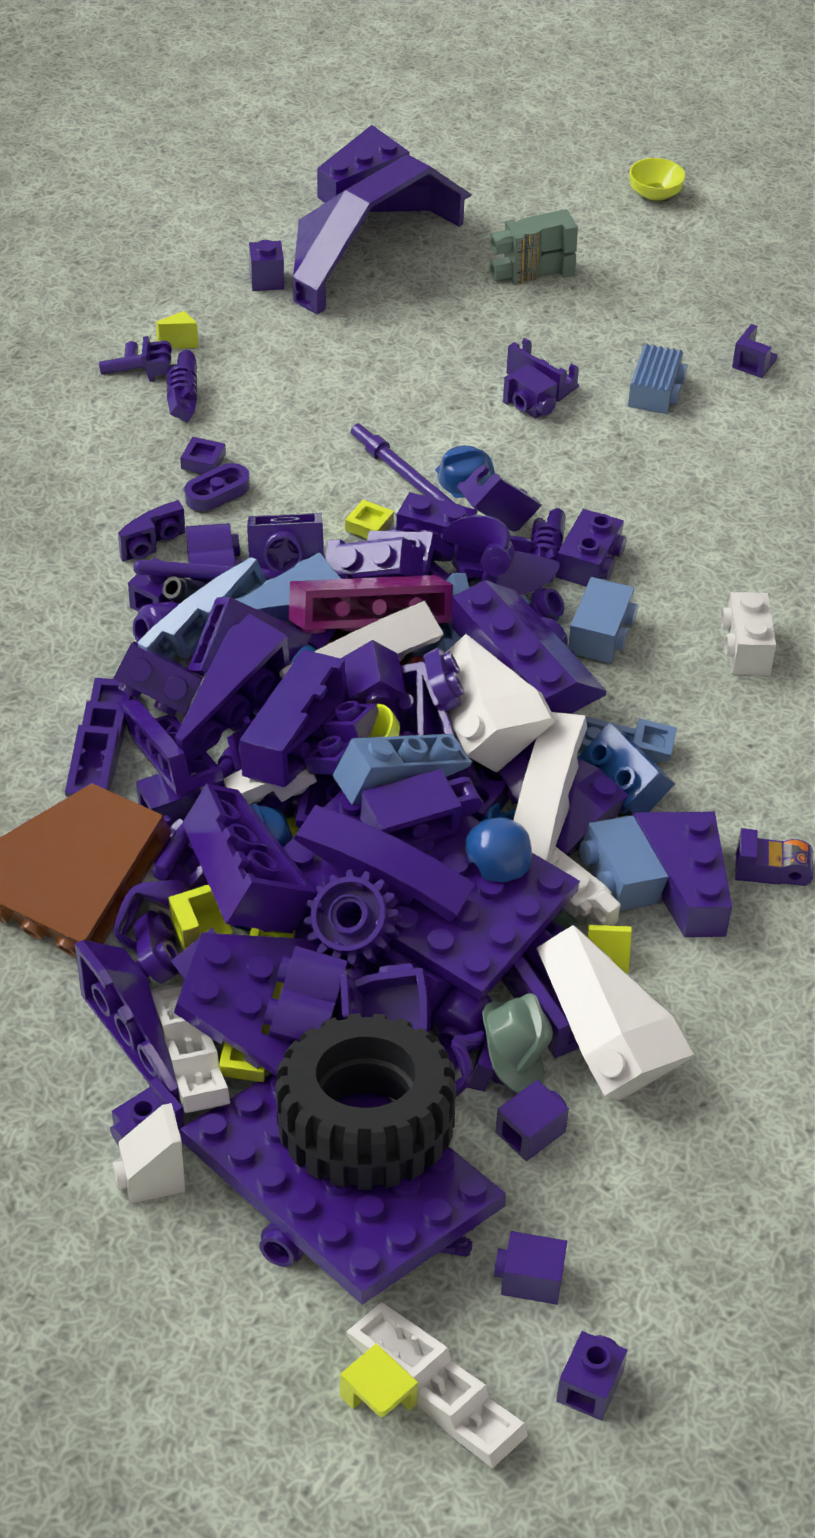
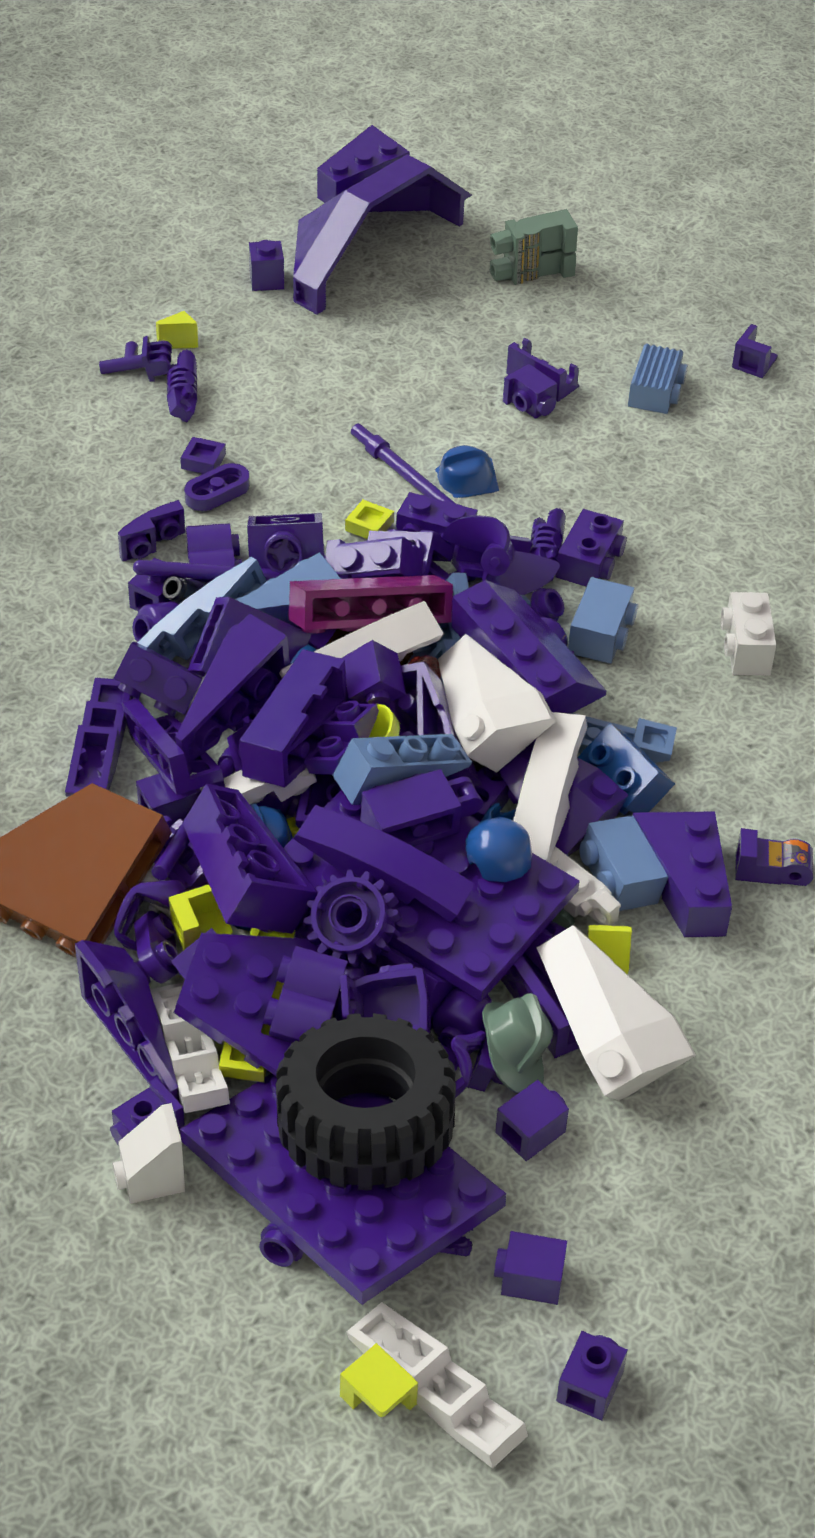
dark purple plate [424,647,465,712] -> none
dark purple hinge [457,465,542,532] -> none
neon yellow piece [629,158,685,201] -> none

